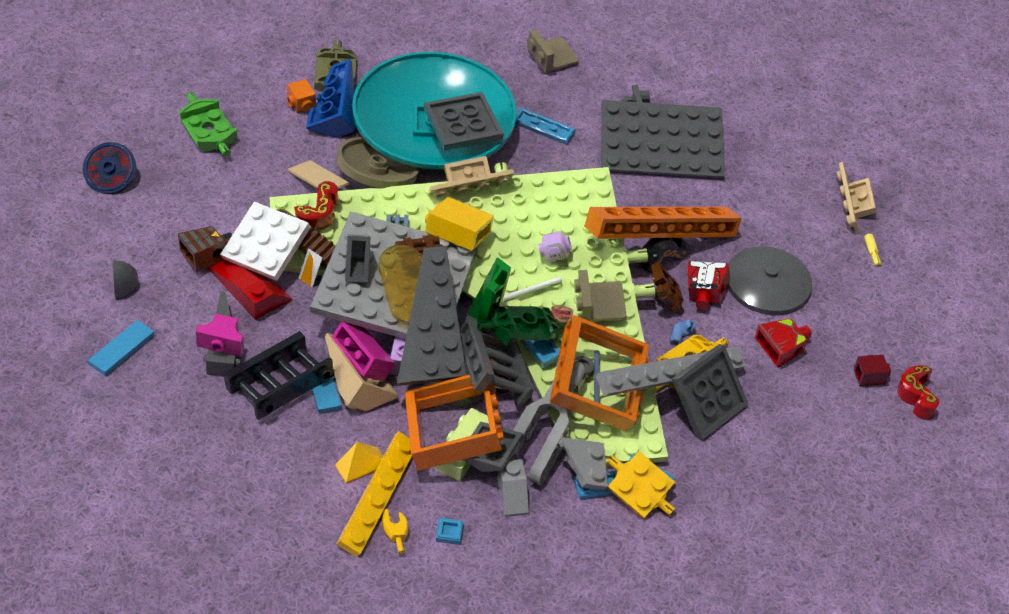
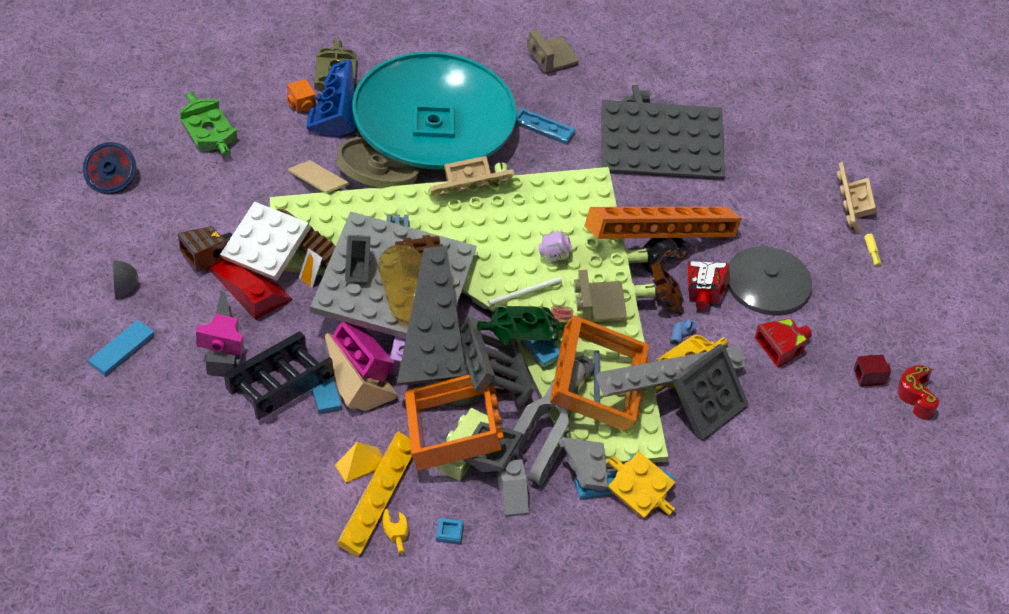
red animal [294,181,339,230] -> none
dark grey plate [424,92,504,151] -> none
yellow brick [425,197,494,251] -> none
green wedge [468,257,511,333] -> none

